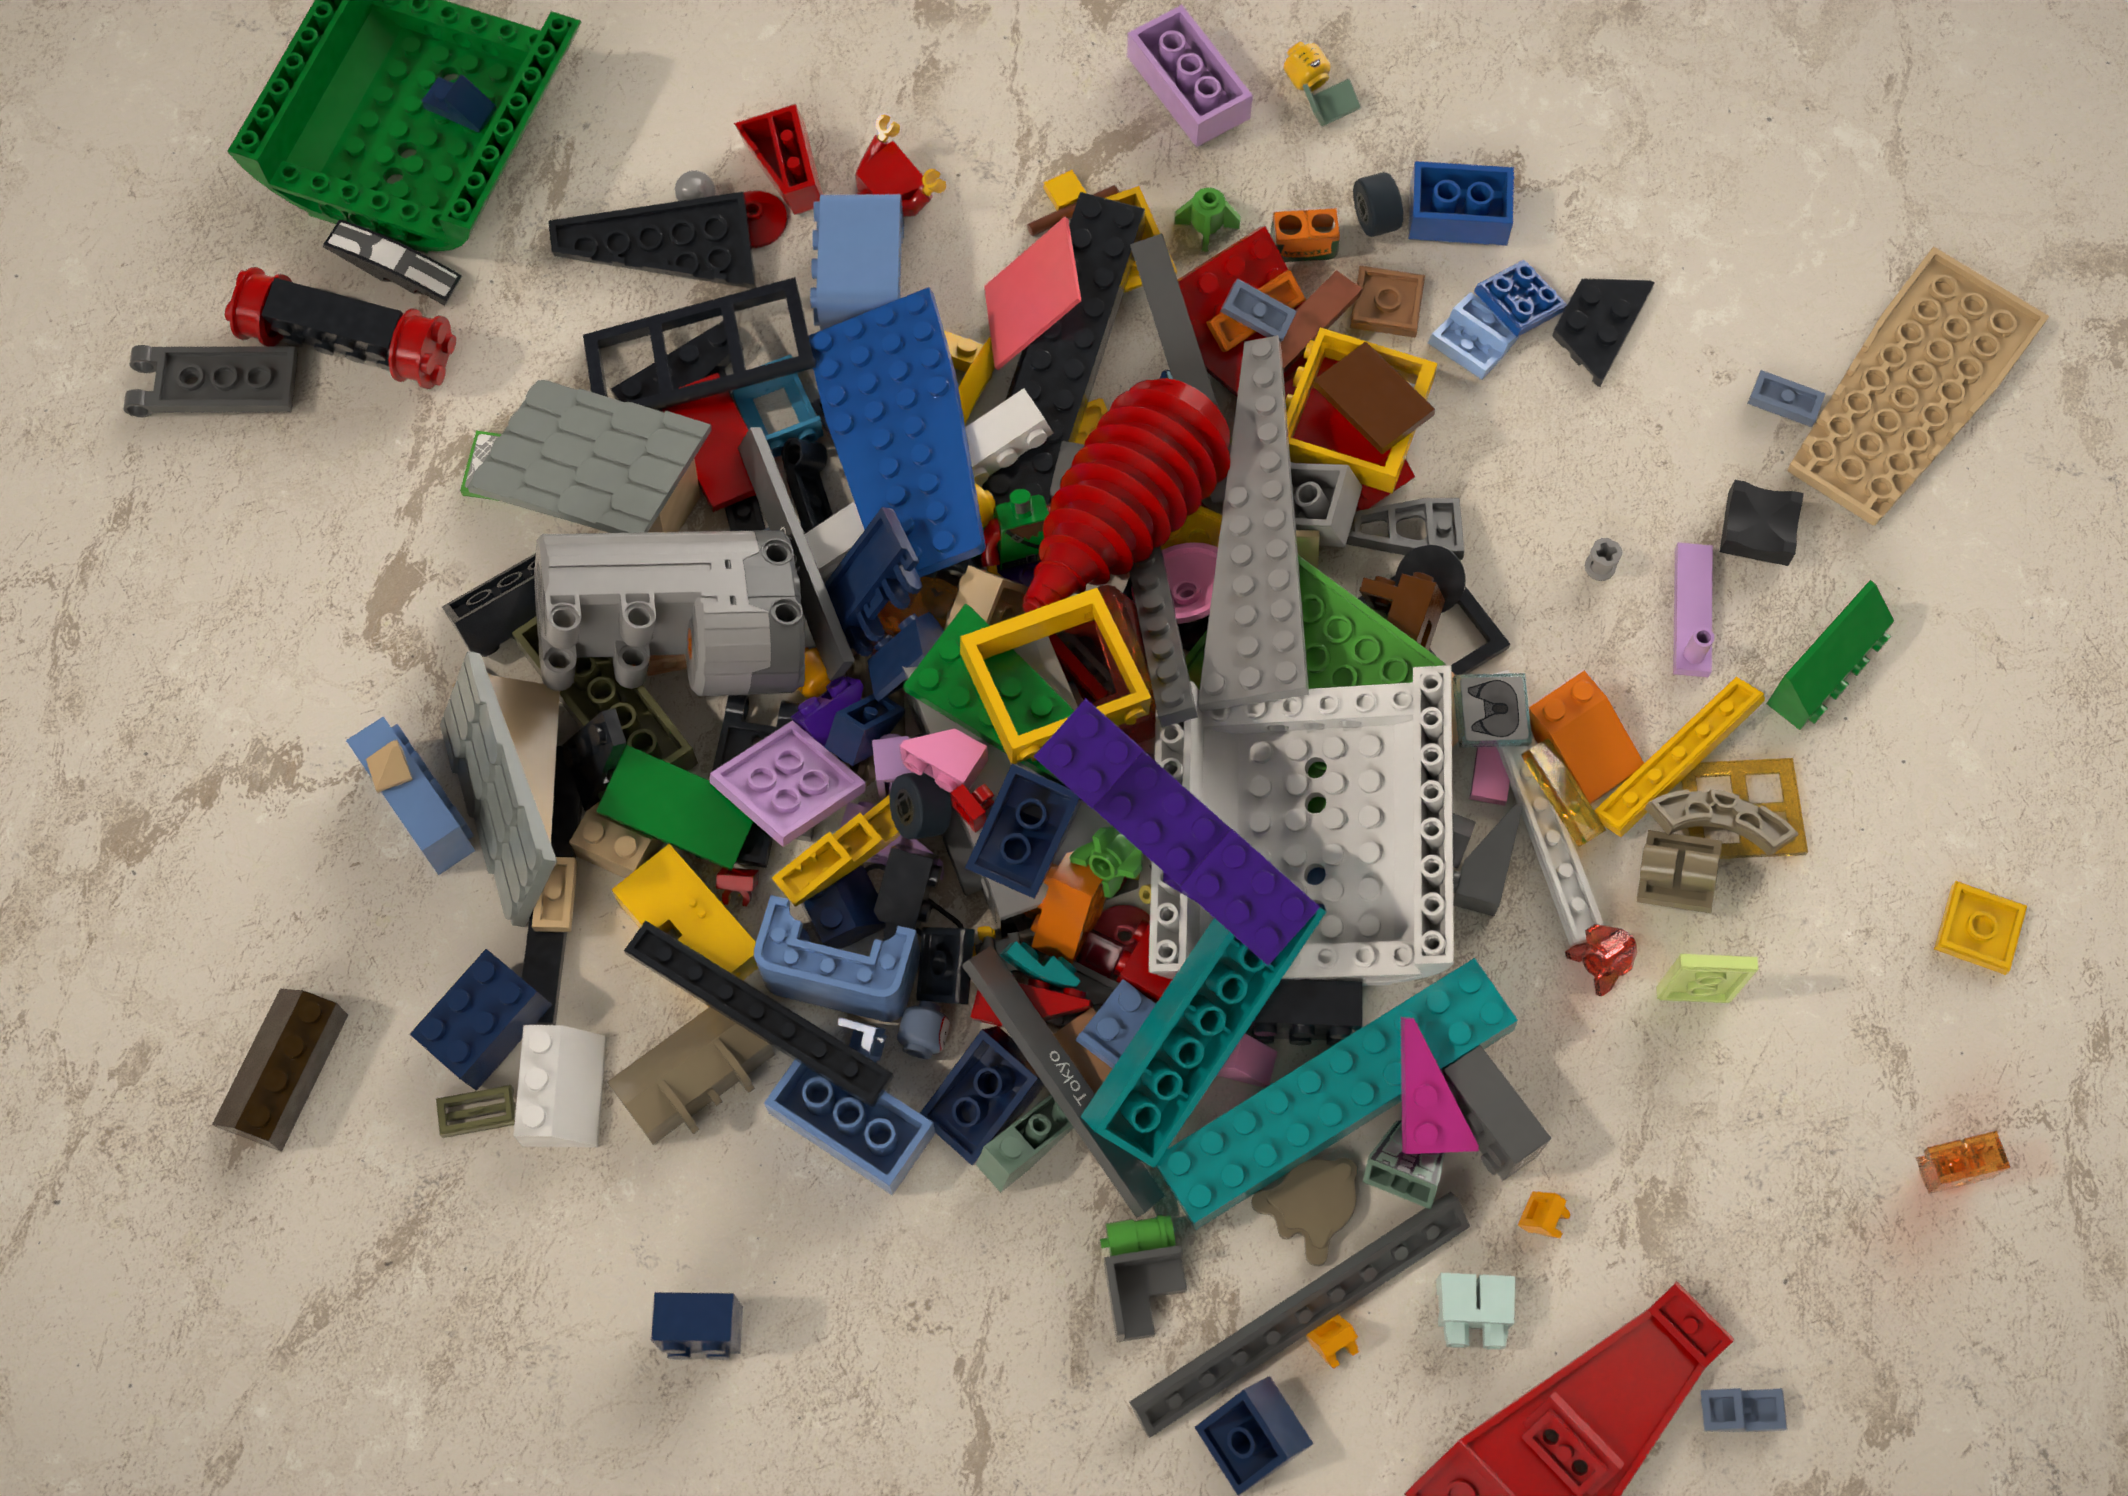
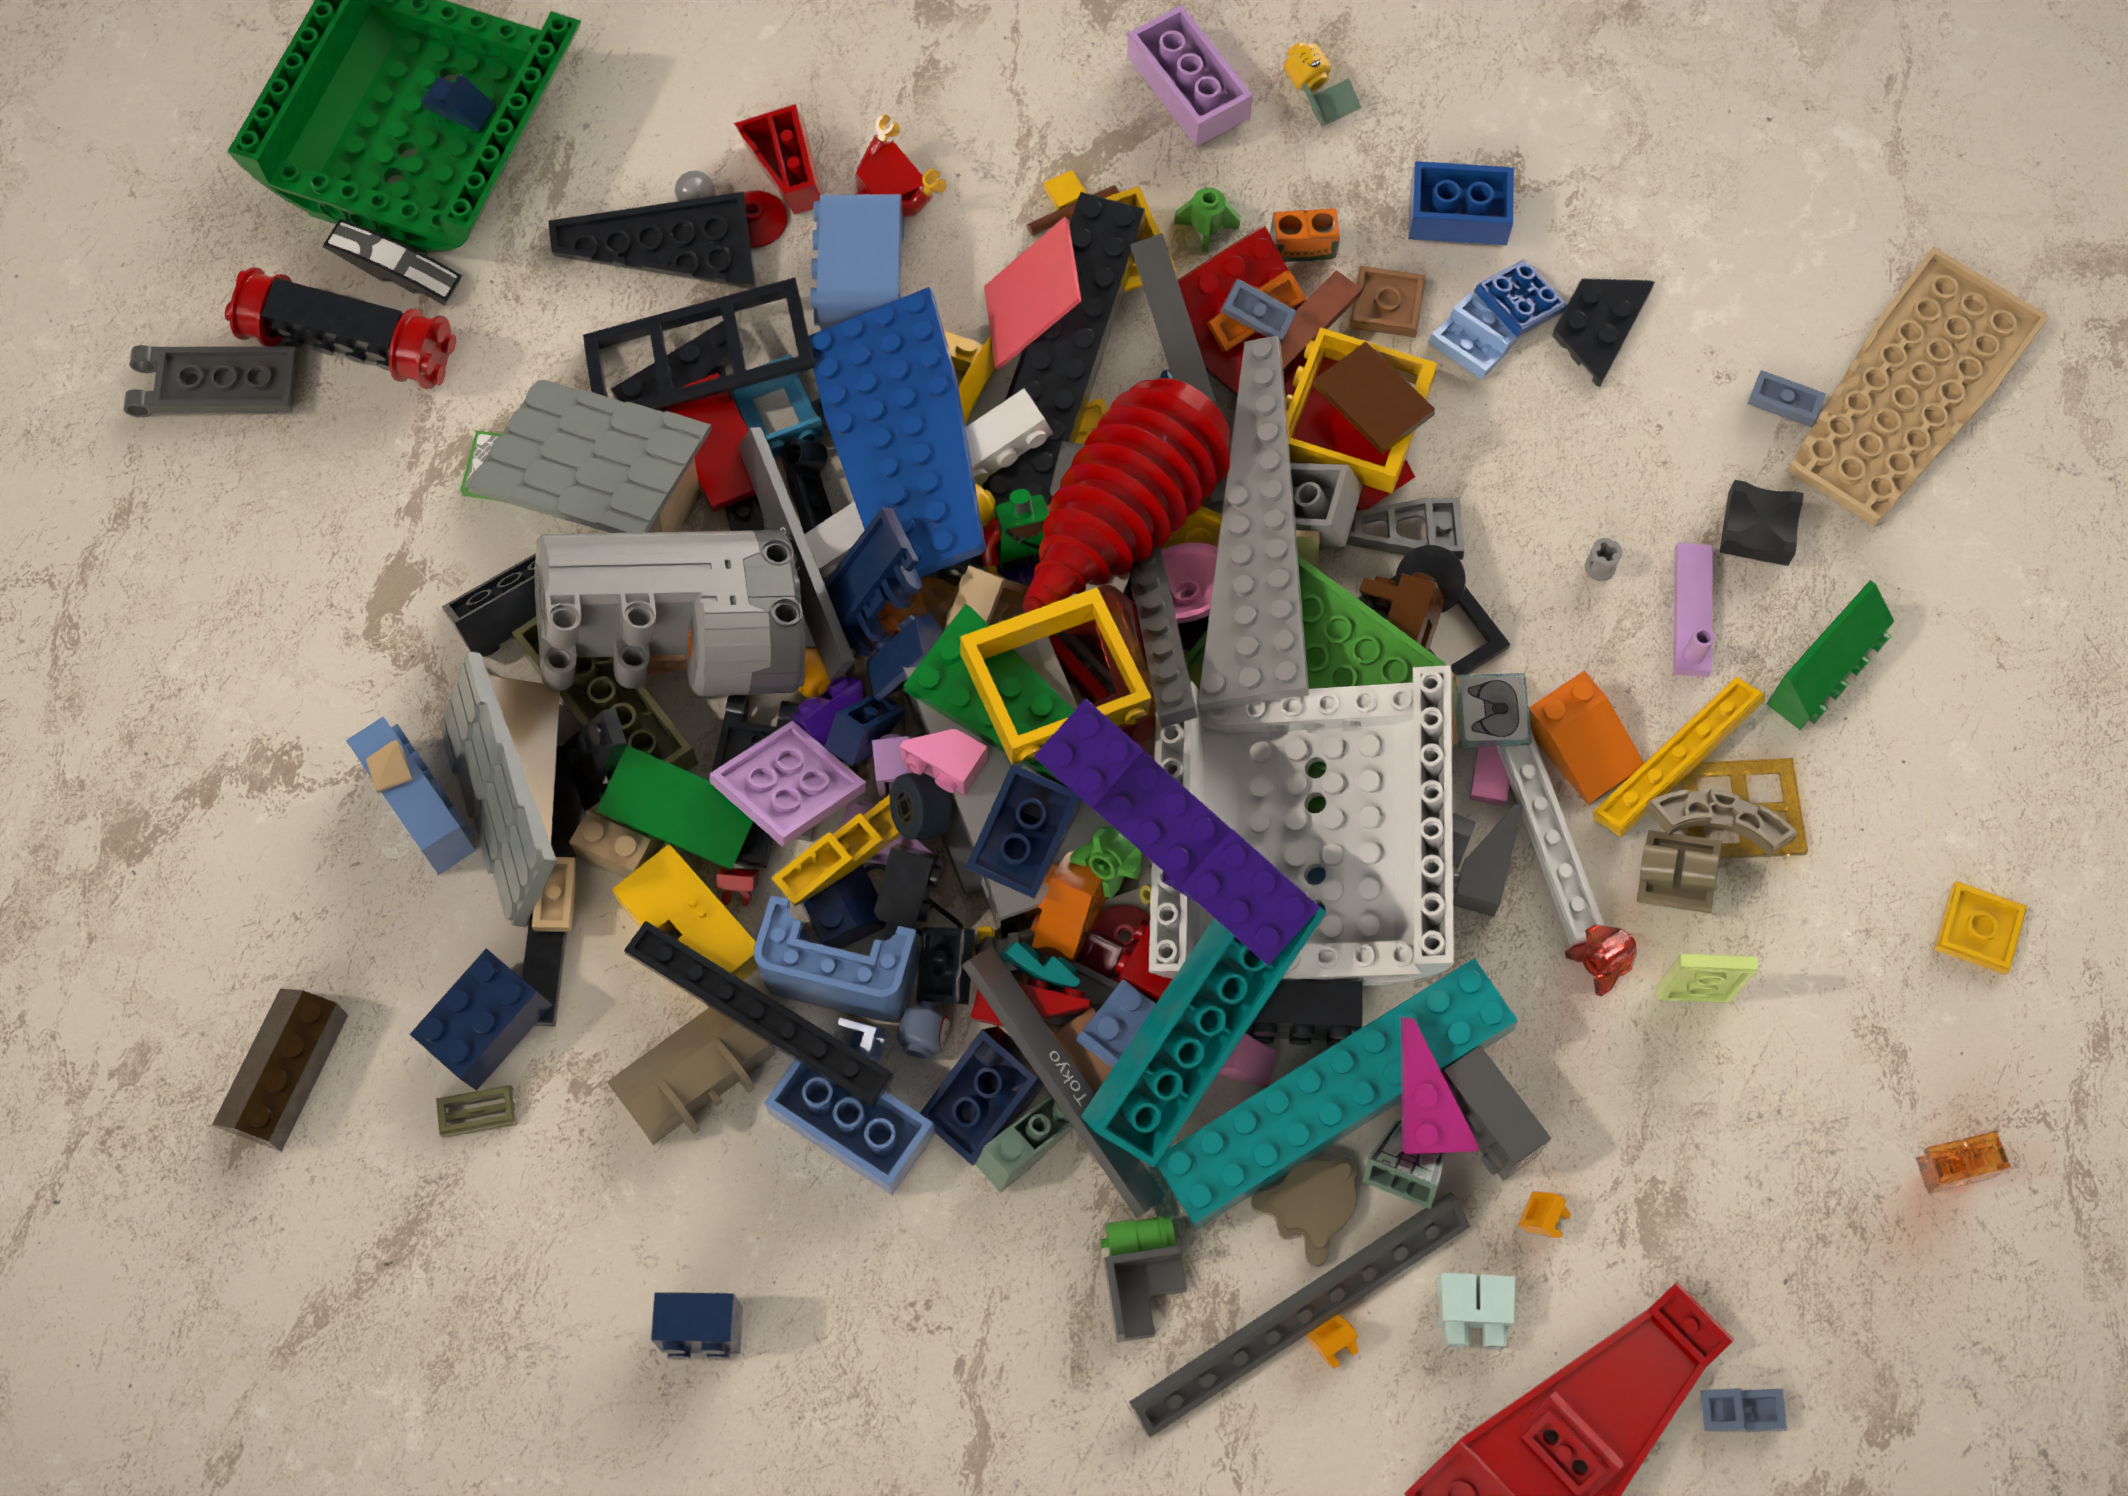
white slope [514,1025,606,1147] -> none
red tile [951,784,995,833] -> none
dark blue slope [1194,1376,1314,1496] -> none
black wheel [1353,172,1403,237] -> none
clear yellow tile [1521,738,1606,847] -> none

